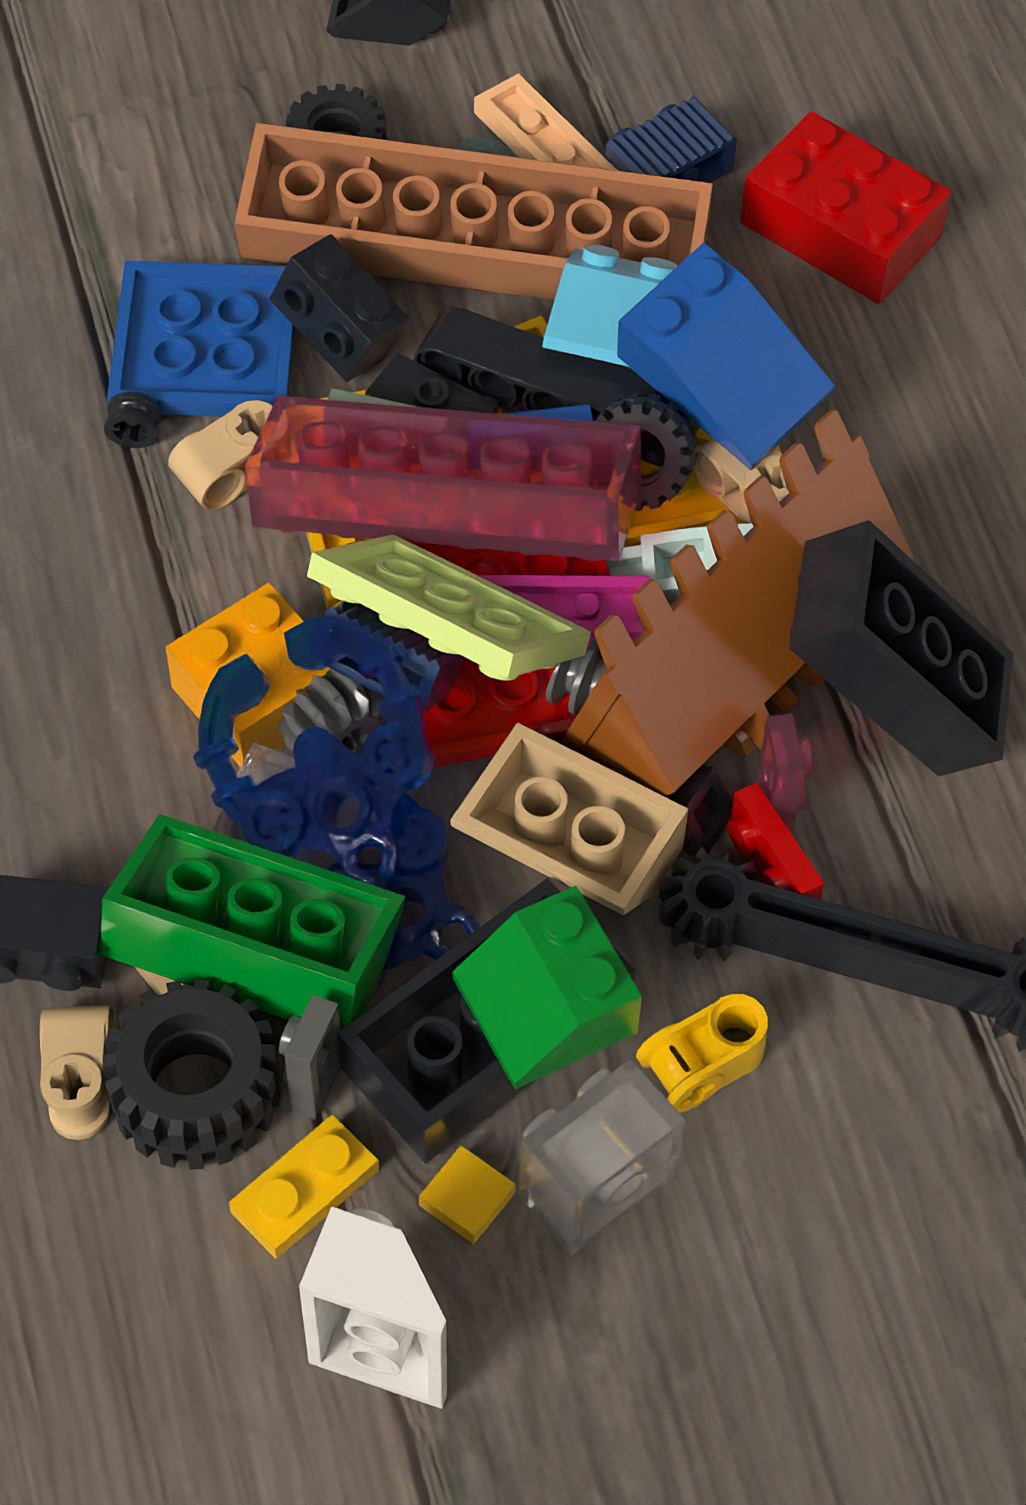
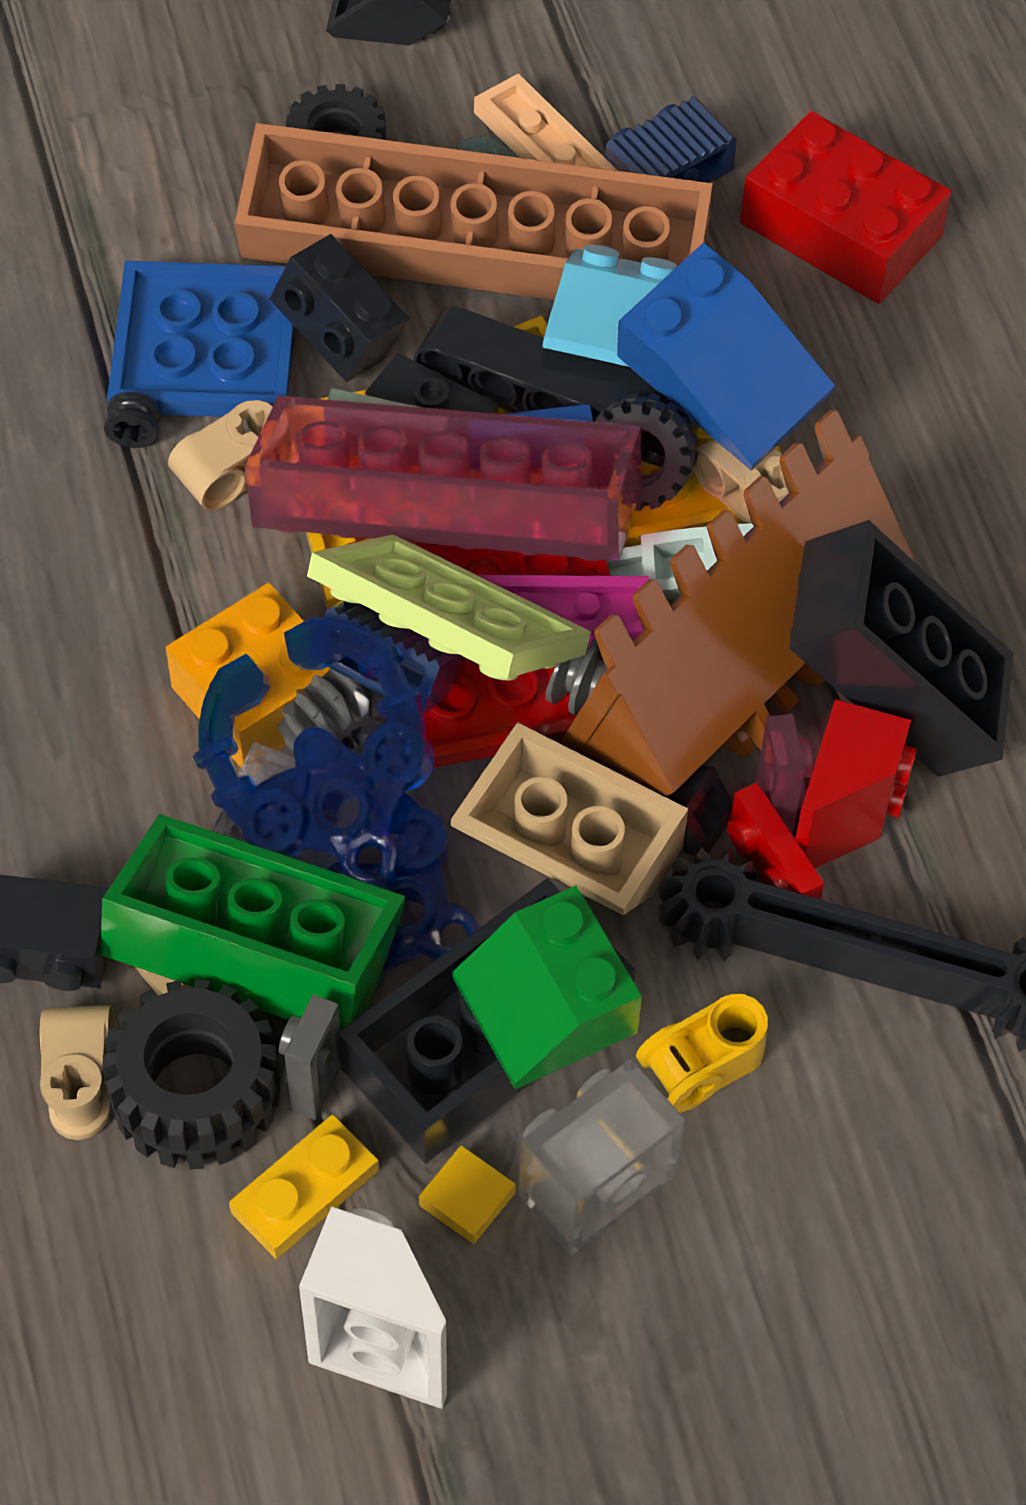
none -> red slope [795,699,917,868]

